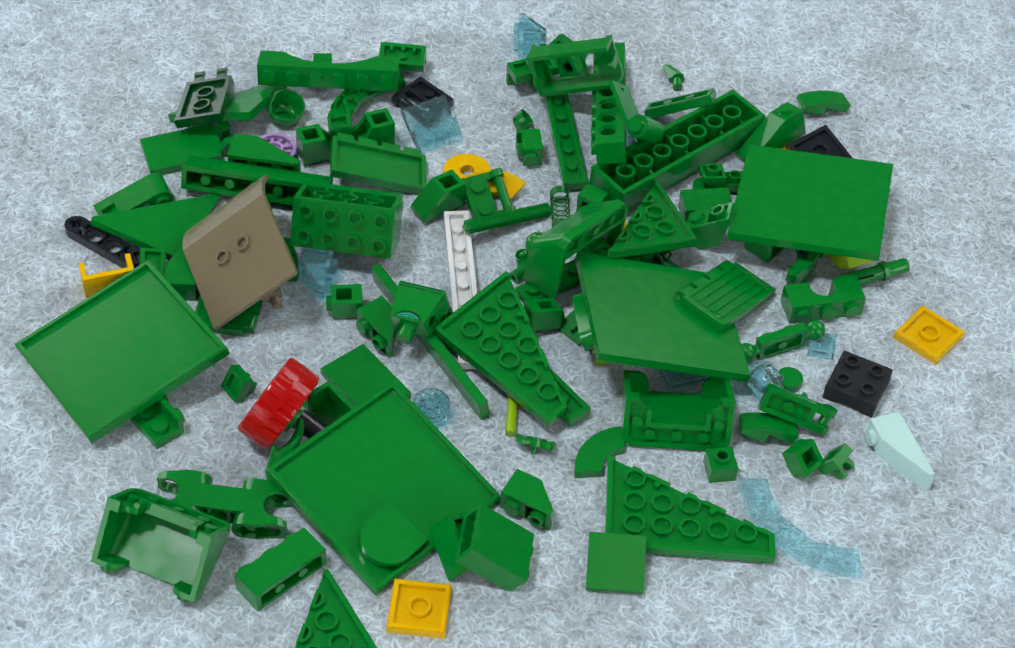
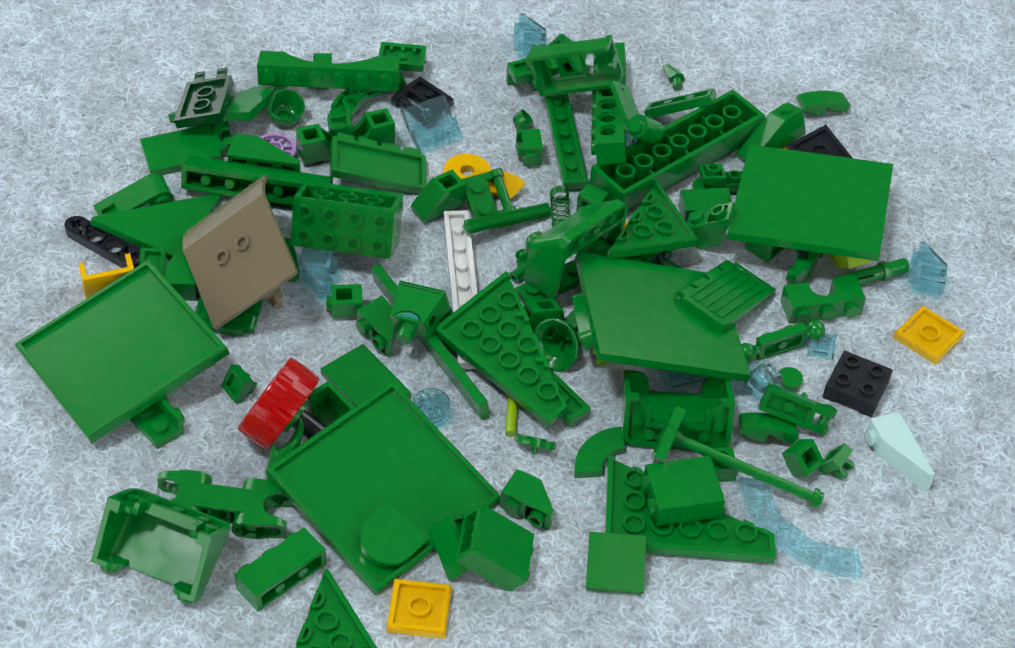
none -> green hat [534,318,579,372]
none -> green brick [640,456,725,526]
none -> green tile [650,406,824,508]
none -> clear light blue slope [907,241,948,299]

